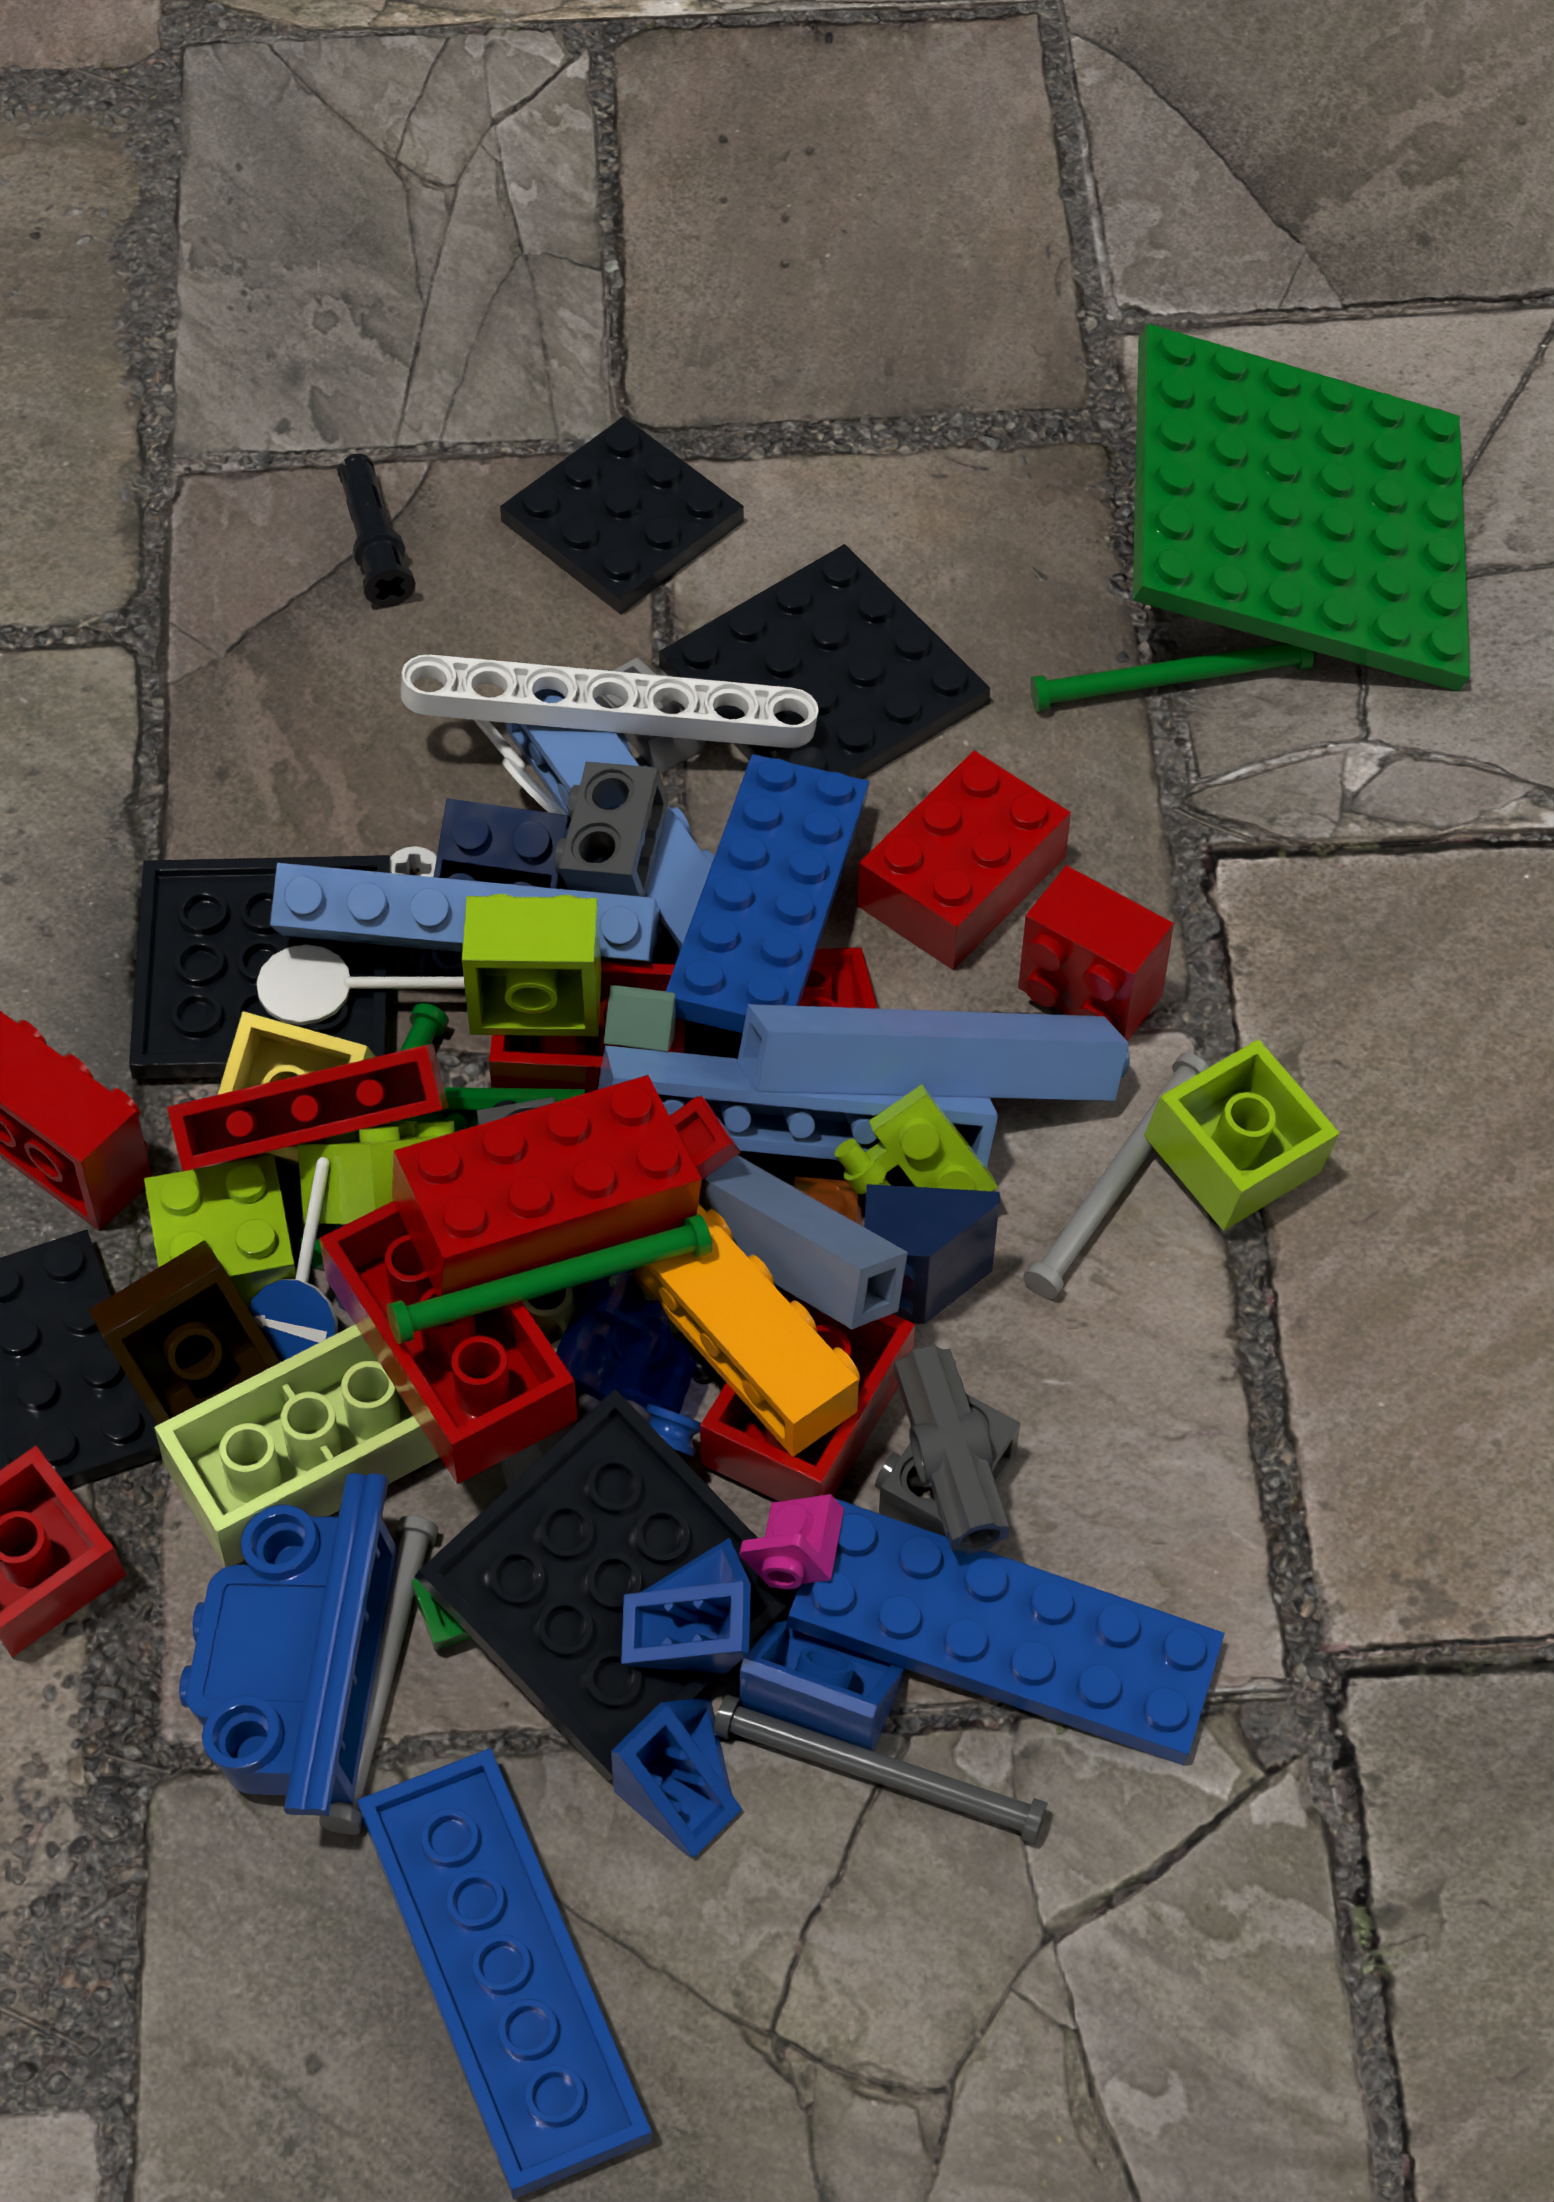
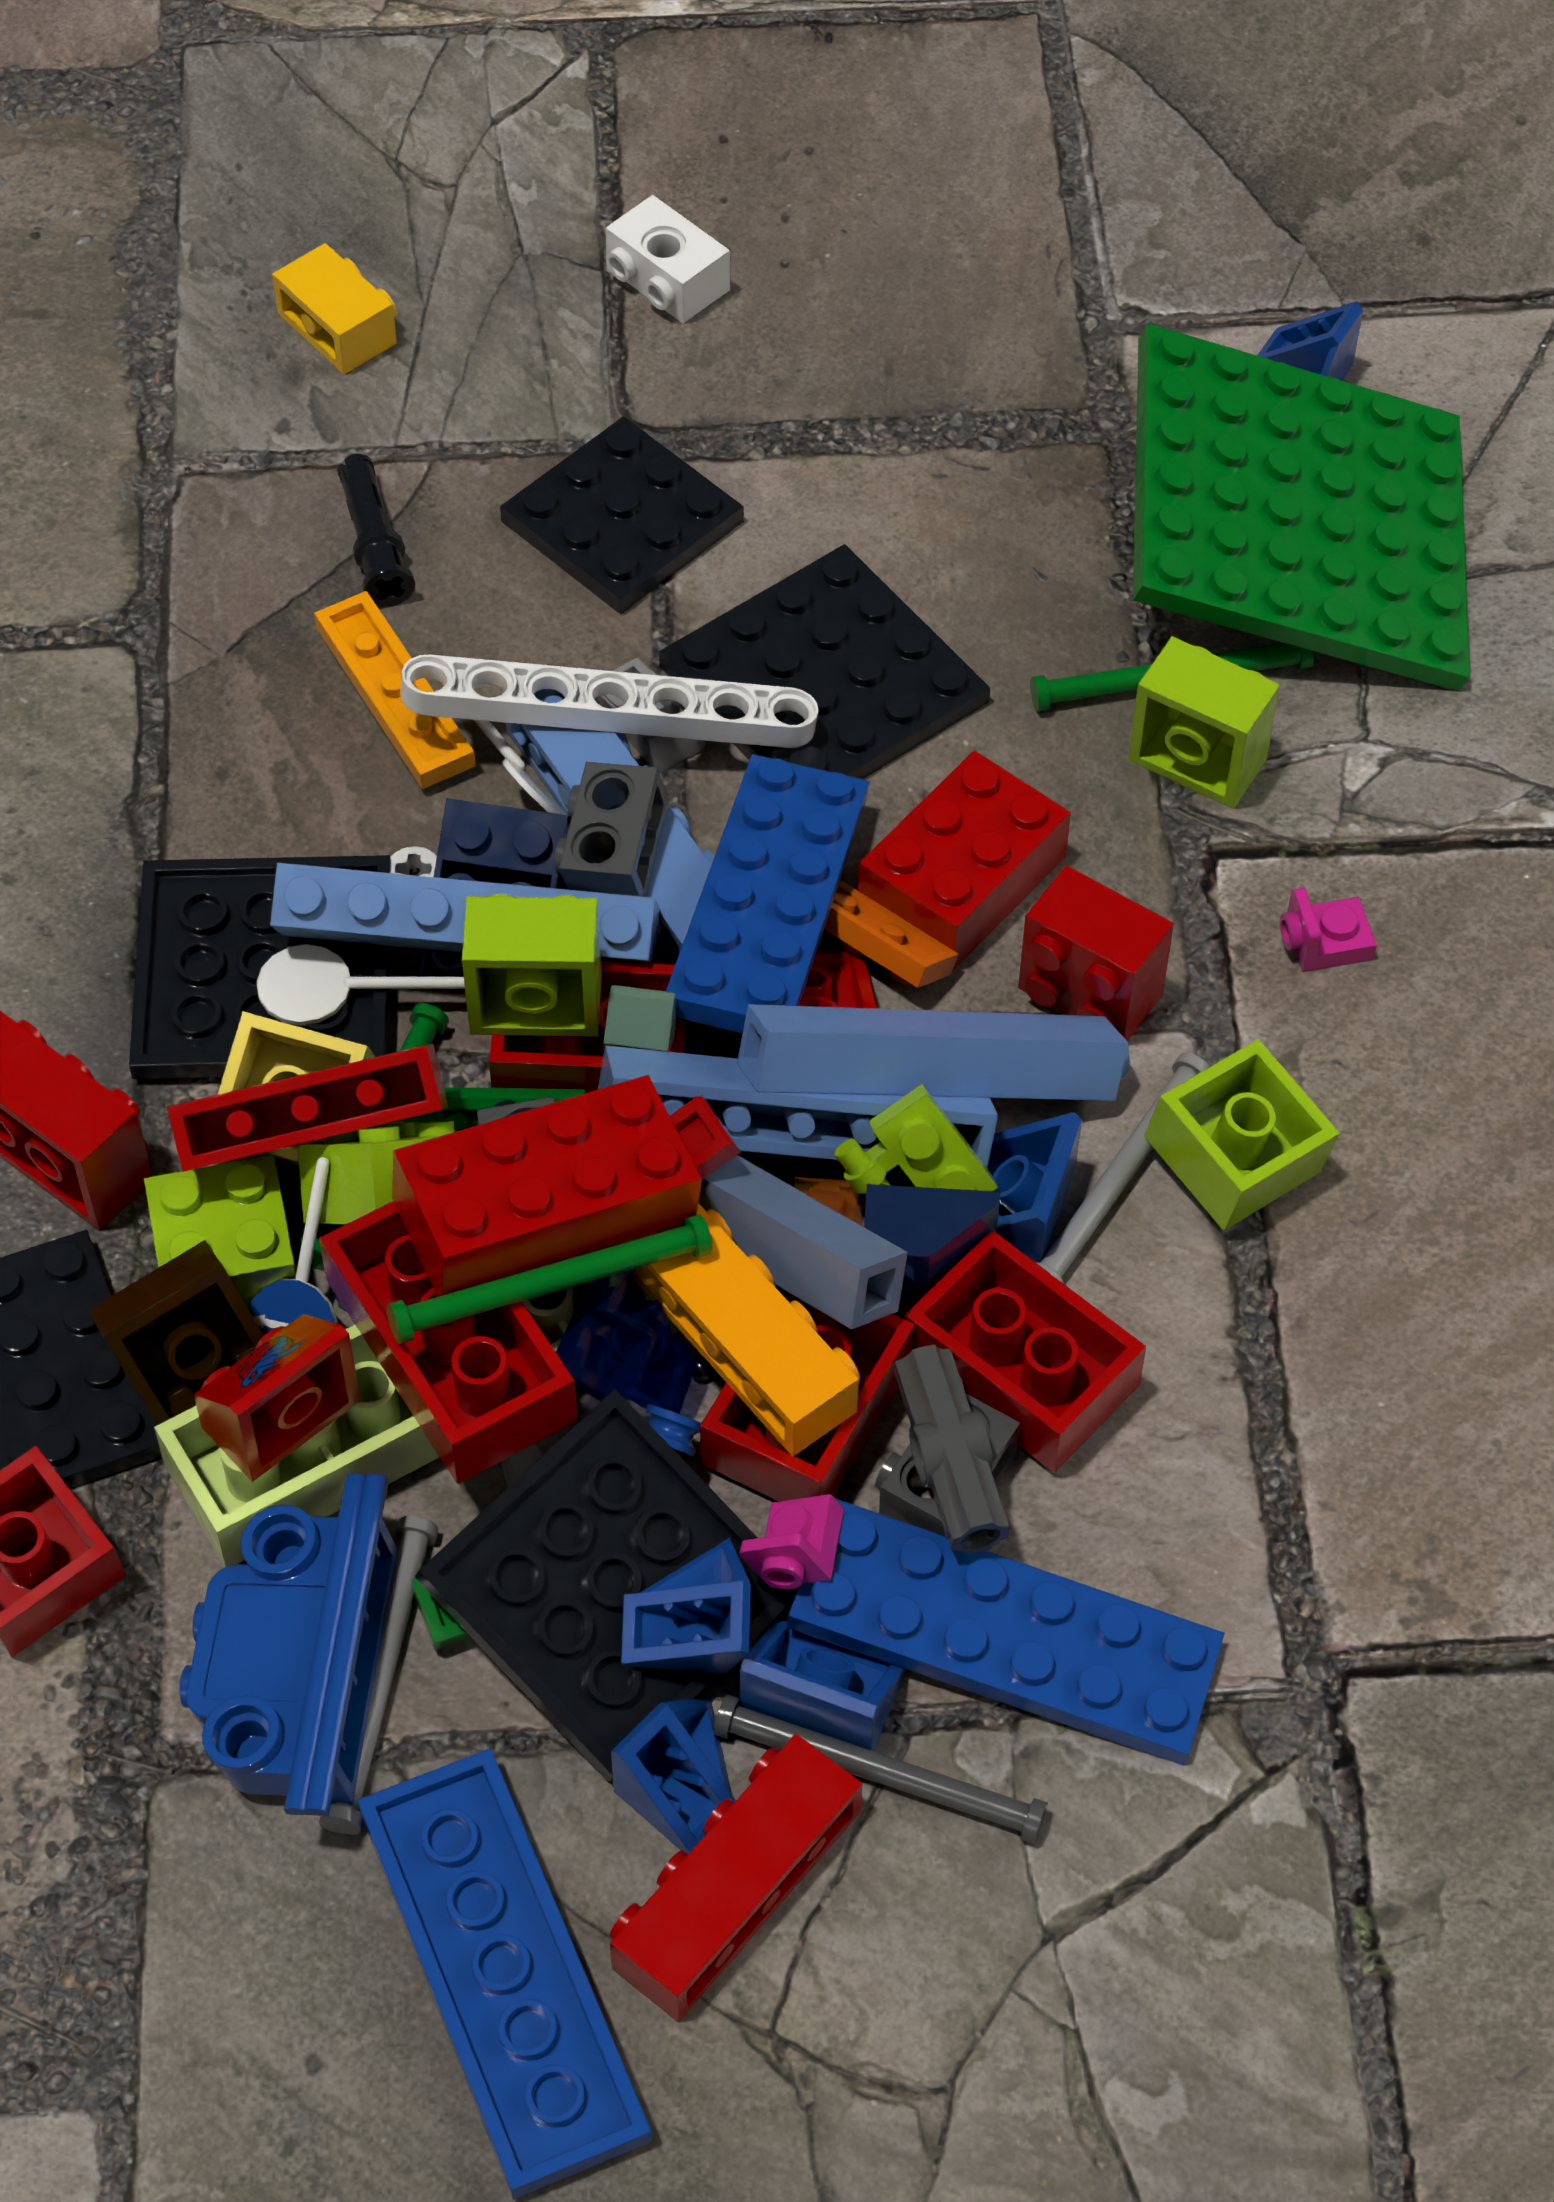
none -> red slope [194,1314,360,1482]
none -> yellow brick [272,243,397,375]
none -> light orange plate [314,591,476,789]
none -> white brick [605,195,730,324]
none -> red brick [609,1733,863,2023]
none -> orange plate [824,880,959,988]
none -> red brick [904,1230,1146,1473]
none -> blue slope [987,1112,1082,1263]
none -> lime brick [1128,636,1280,809]
none -> blue slope [1257,301,1363,381]
none -> dark pink bracket [1280,887,1377,972]

